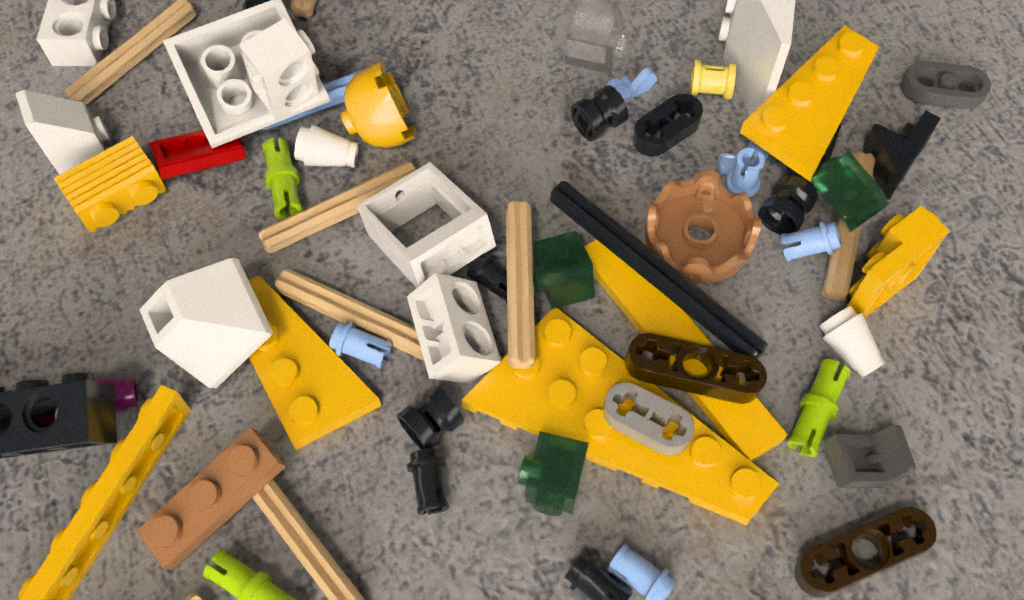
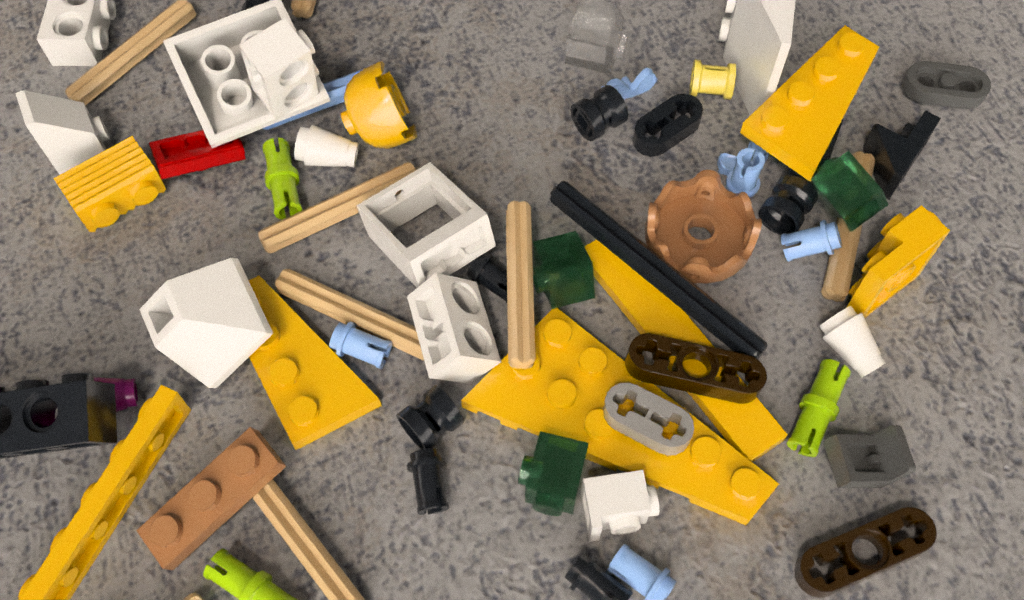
none -> white brick [581,470,659,542]

